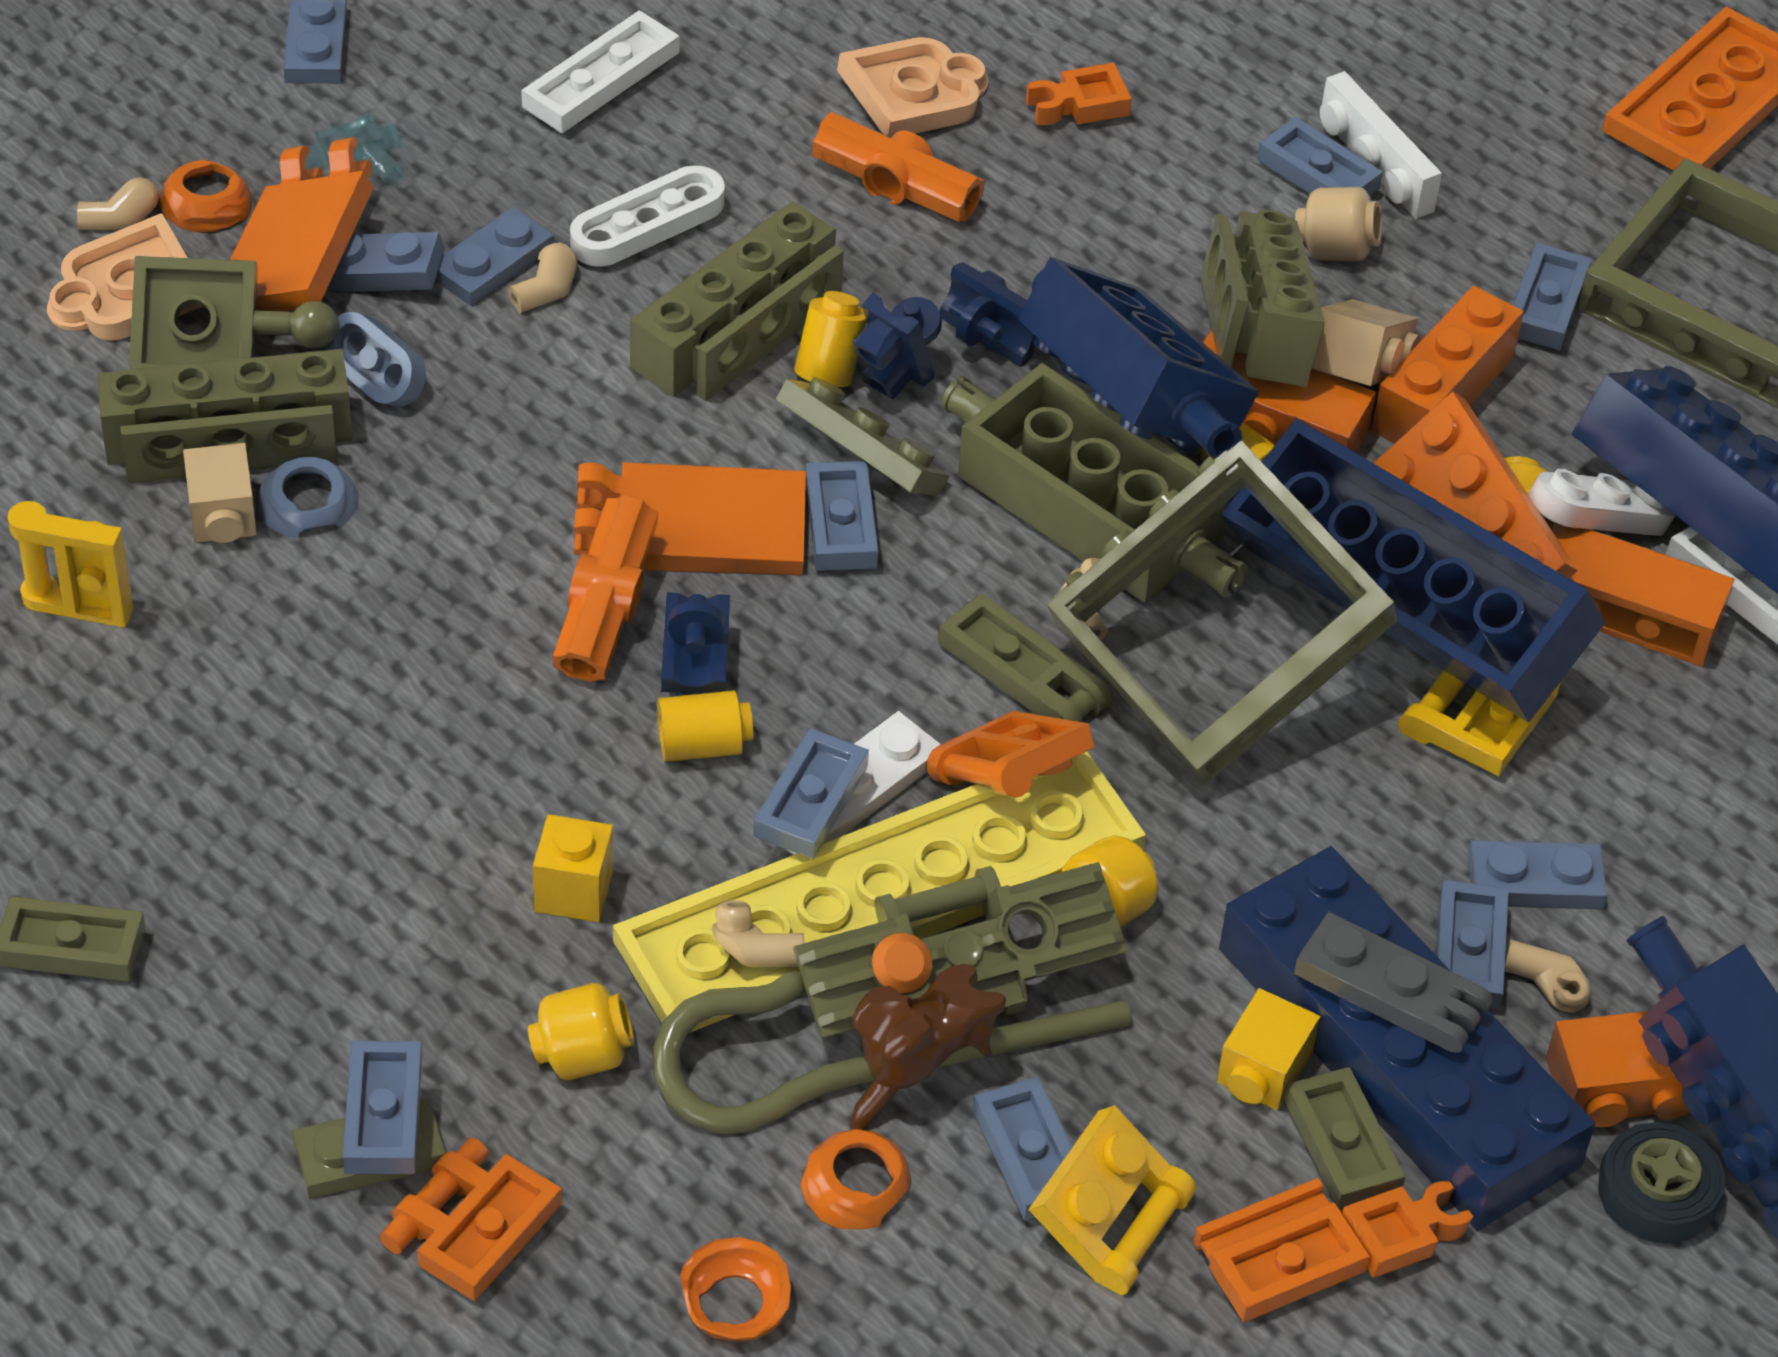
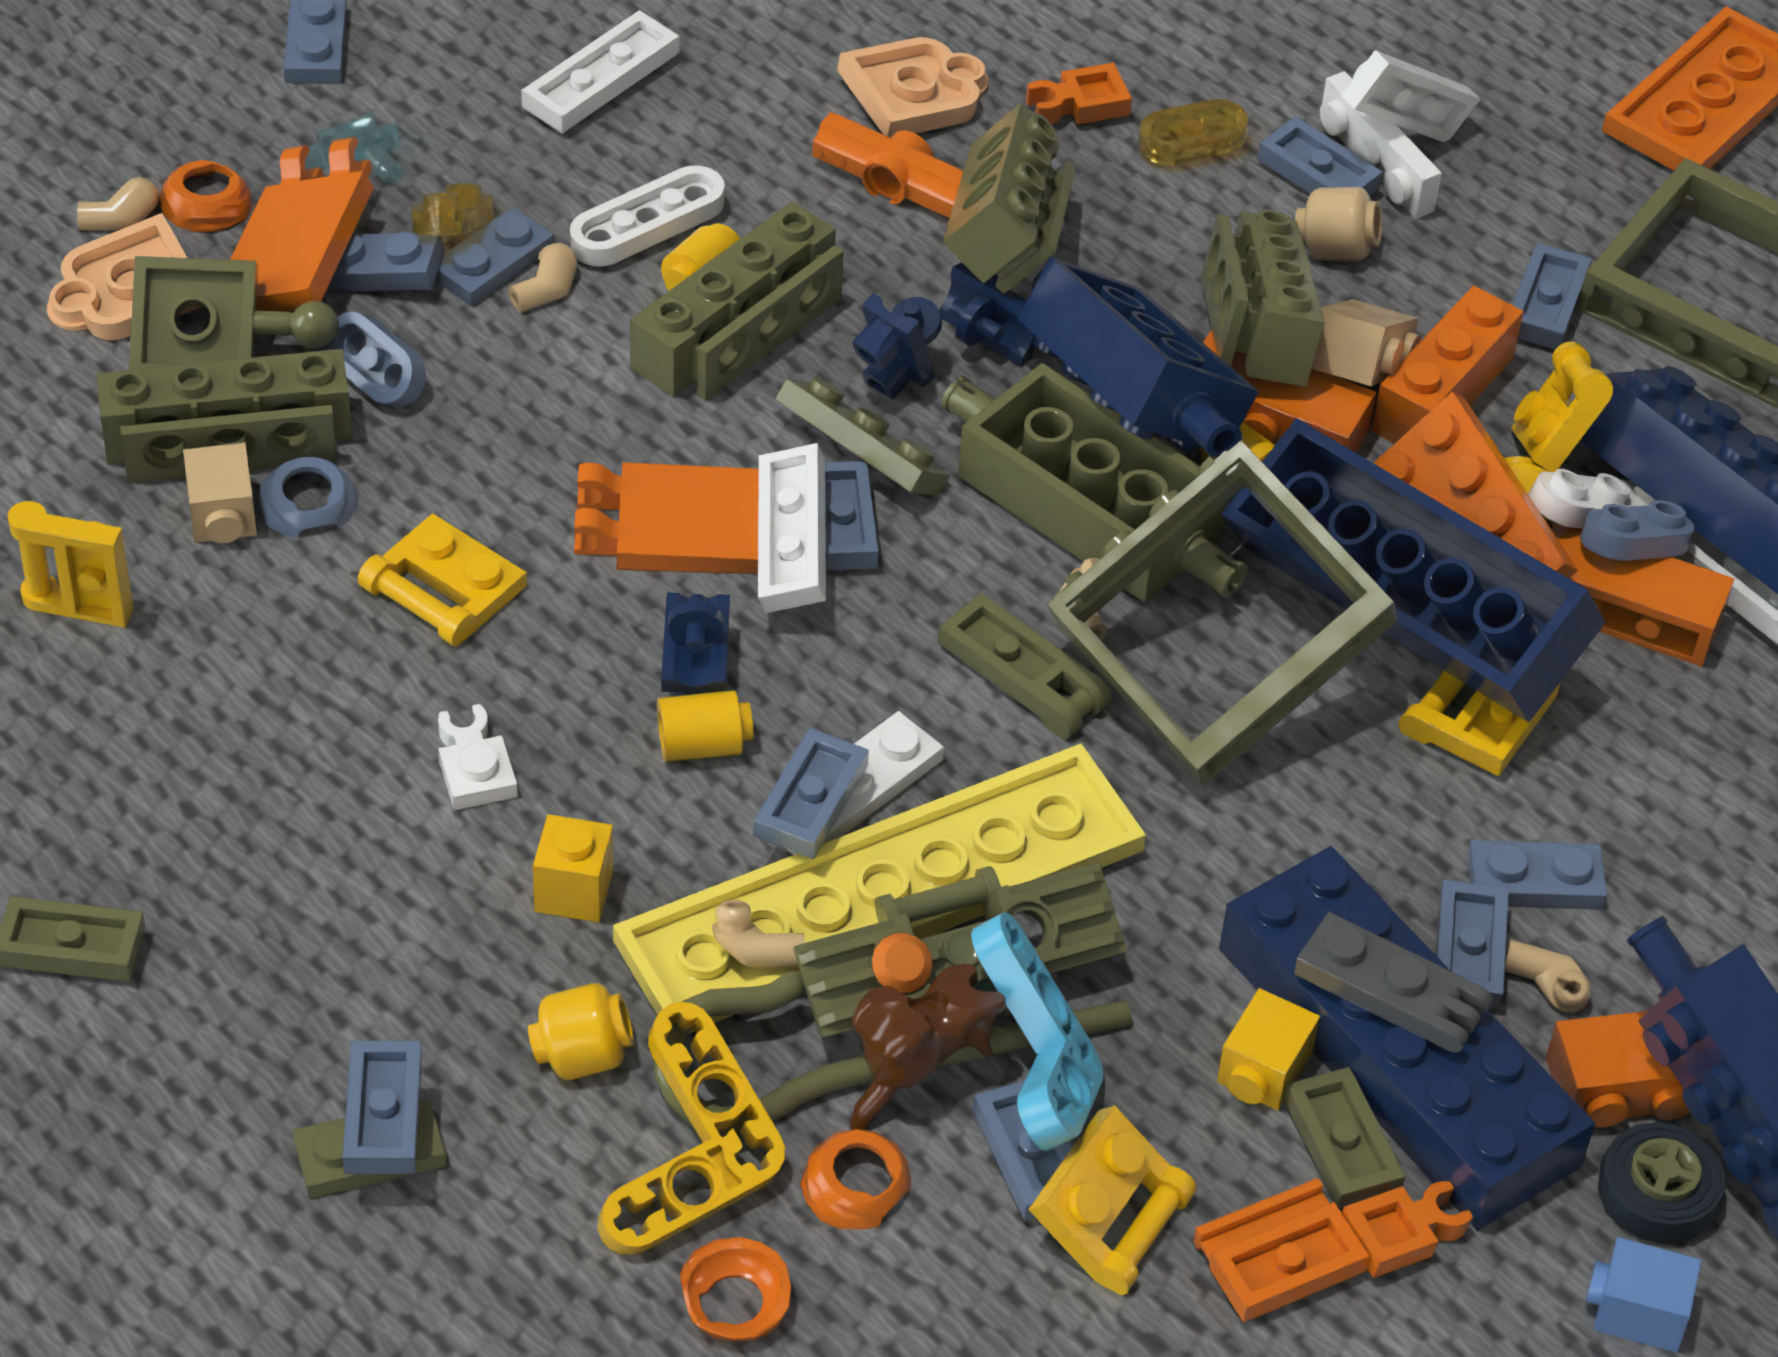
orange plate [379,1137,562,1302] -> none
orange piece [553,494,658,682] -> none
yellow brick [794,291,867,387] -> none
orange plate [927,711,1095,798] -> none
yellow head [1062,835,1158,928] -> none
none -> yellow plate [357,513,527,647]
none -> clear yellow plate [411,183,494,236]
none -> white plate [438,704,518,810]
none -> yellow beam [597,1002,785,1255]
none -> yellow brick [661,223,740,291]
none -> white plate [758,443,826,613]
none -> olive brick [943,103,1076,294]
none -> medium azure beam [971,912,1104,1151]
none -> clear yellow plate [1138,99,1248,165]
none -> white plate [1341,50,1481,142]
none -> yellow plate [1511,342,1613,472]
none -> sand blue plate [1580,500,1695,561]
none -> medium blue brick [1585,1237,1702,1353]

